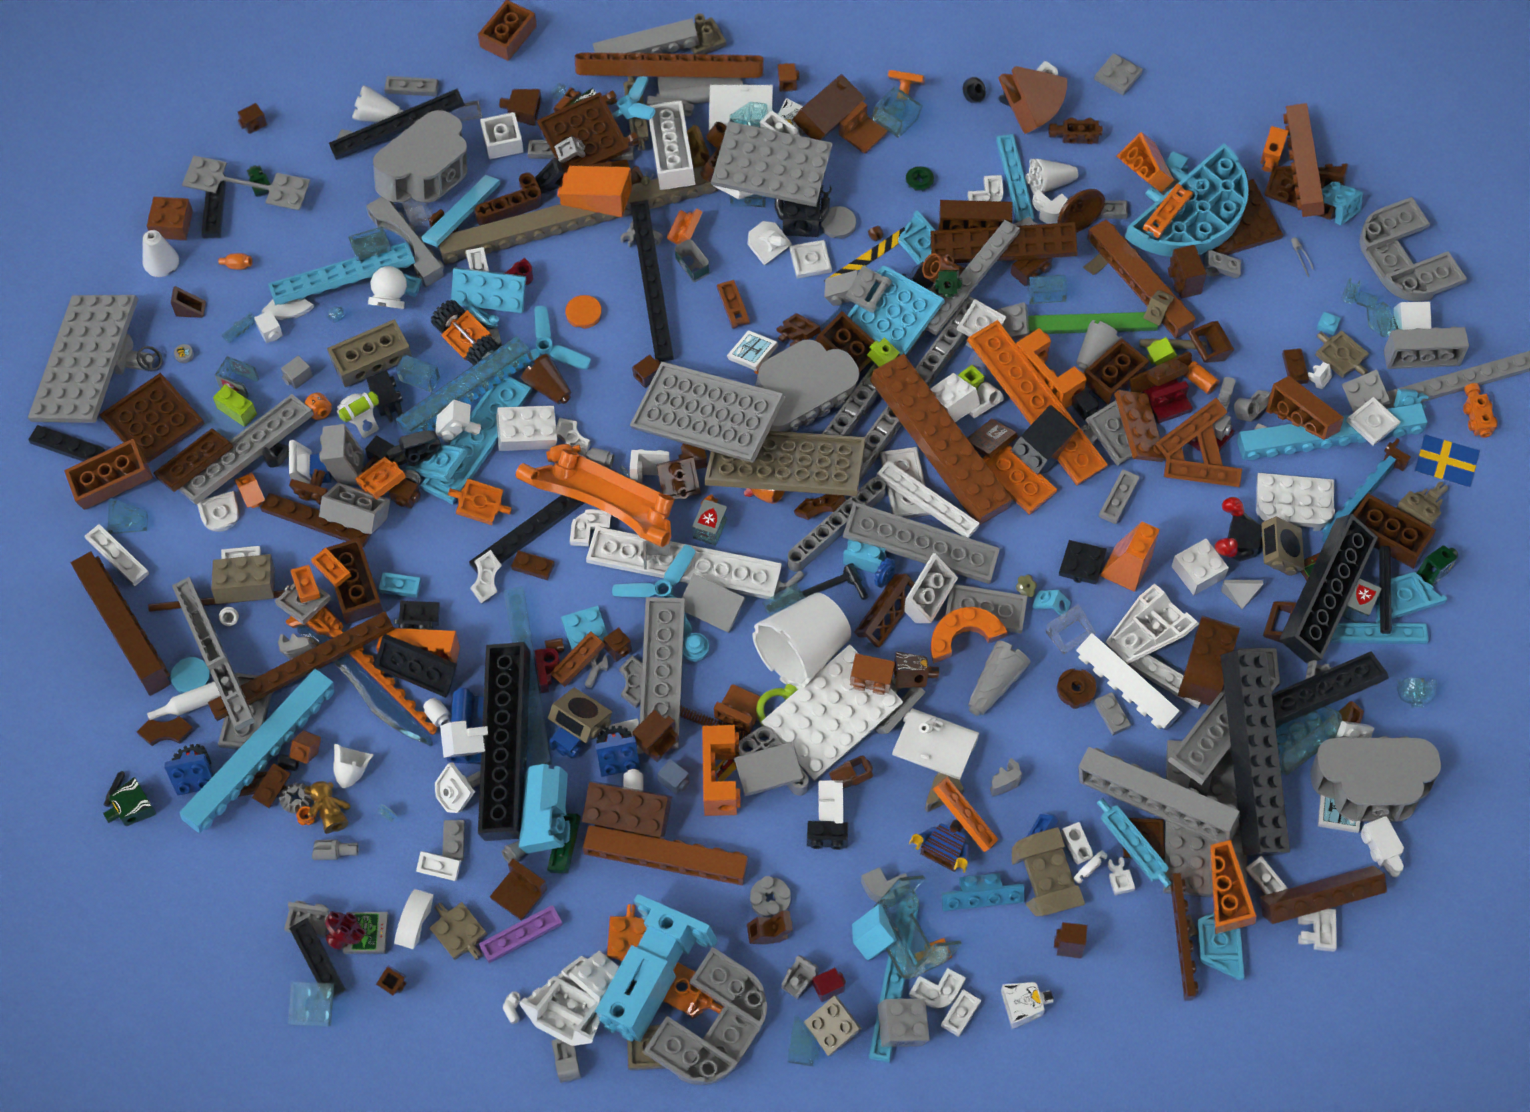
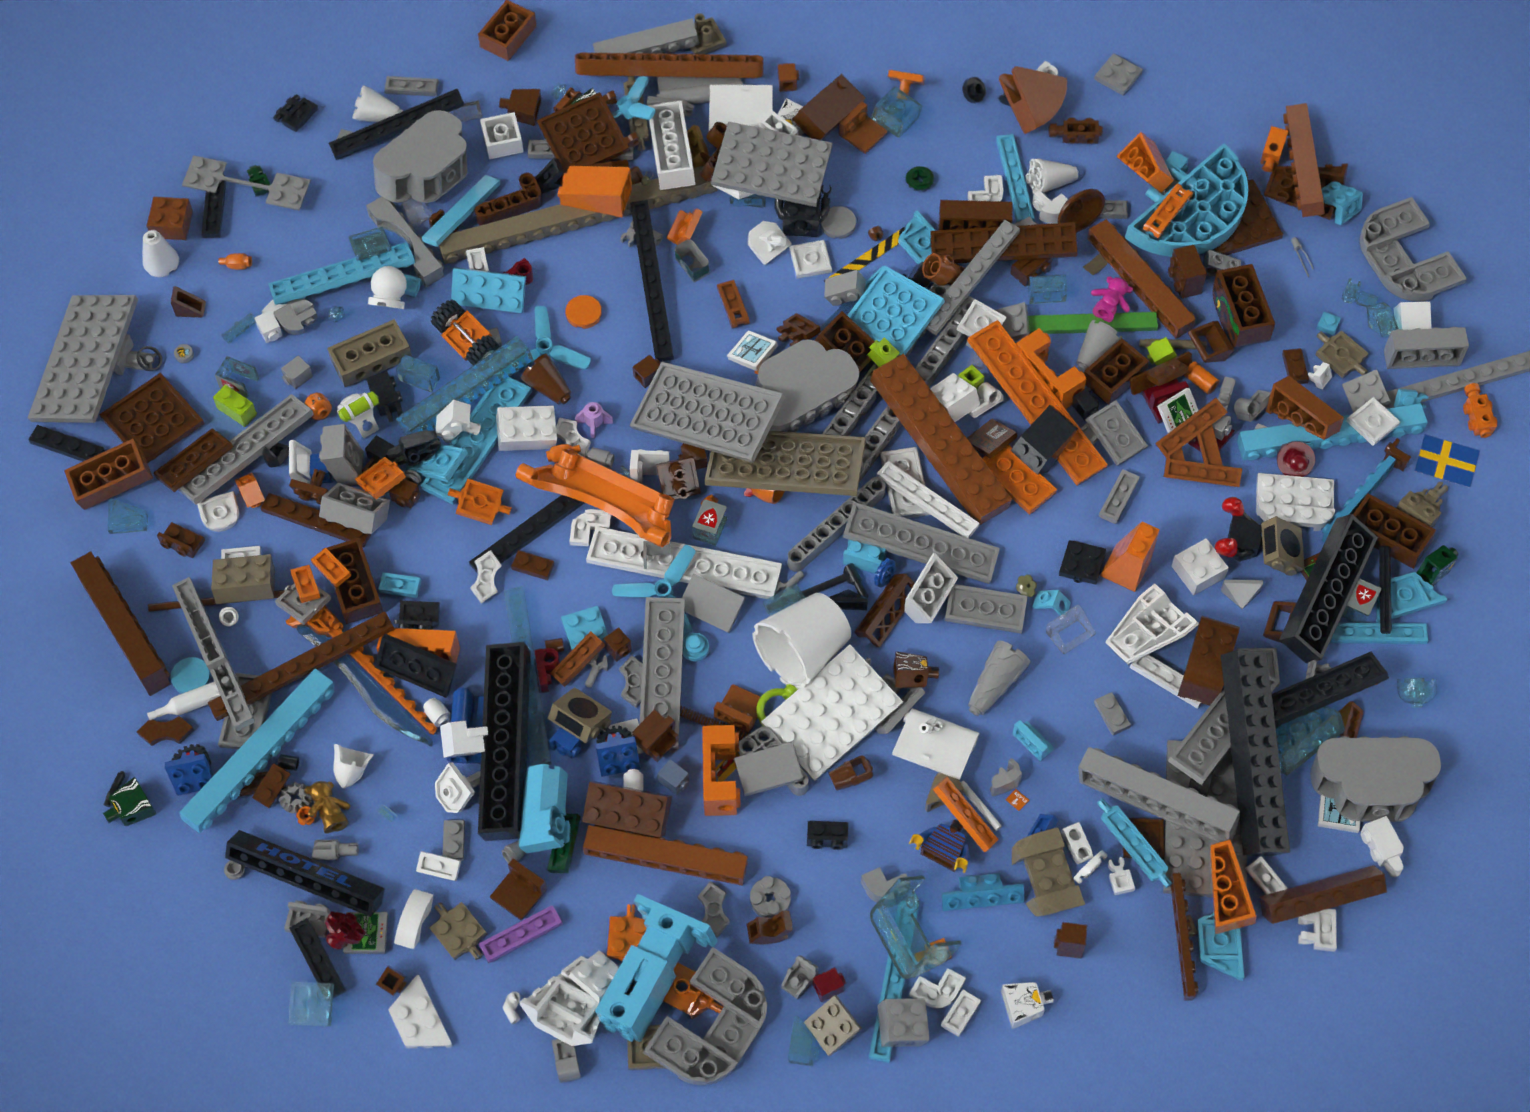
white plate [84,524,149,586] -> none
reddish brown brick [237,103,267,134] -> none
light grey hand [278,634,316,660] -> none
dark orange brick [289,731,321,764] -> none
medium azure arm [464,306,499,328] -> none
light grey bracket [555,136,585,163] -> none
clear light blue slope [730,102,768,128] -> none
reddish brown tile [794,494,846,520] -> none
white panel [819,780,843,823] -> none
light grey plate [845,266,892,313] -> none
dark orange brick [850,653,895,695] -> none
medium azure slope [852,904,897,961] -> none
orange brick [931,607,1007,663] -> none
dark green brick [935,270,962,297] -> none
reddish brown plate [1056,668,1096,709] -> none
white brick [1076,633,1182,731] -> none
dark orange plate [1114,390,1166,462] -> none
dark tan bracket [1143,290,1175,326] -> none
white plate [1336,721,1374,738] -> none
none -> reddish brown bracket [157,522,205,558]
none -> light grey plate [224,861,245,880]
none -> black brick [225,830,385,917]
none -> black plate [273,94,318,132]
none -> light grey brick [274,303,318,335]
none -> white wing [388,975,452,1048]
none -> lavender brick [575,402,613,438]
none -> light grey tile [698,881,730,938]
none -> black slope [829,589,868,611]
none -> white piece [961,780,1002,831]
none -> orange sticker [1005,789,1029,811]
none -> medium azure bracket [1013,720,1054,761]
none -> dark pink piece [1091,276,1133,322]
none -> tile [1157,388,1198,433]
none -> reddish brown brick [1213,264,1275,348]
none -> plate [1277,441,1315,477]

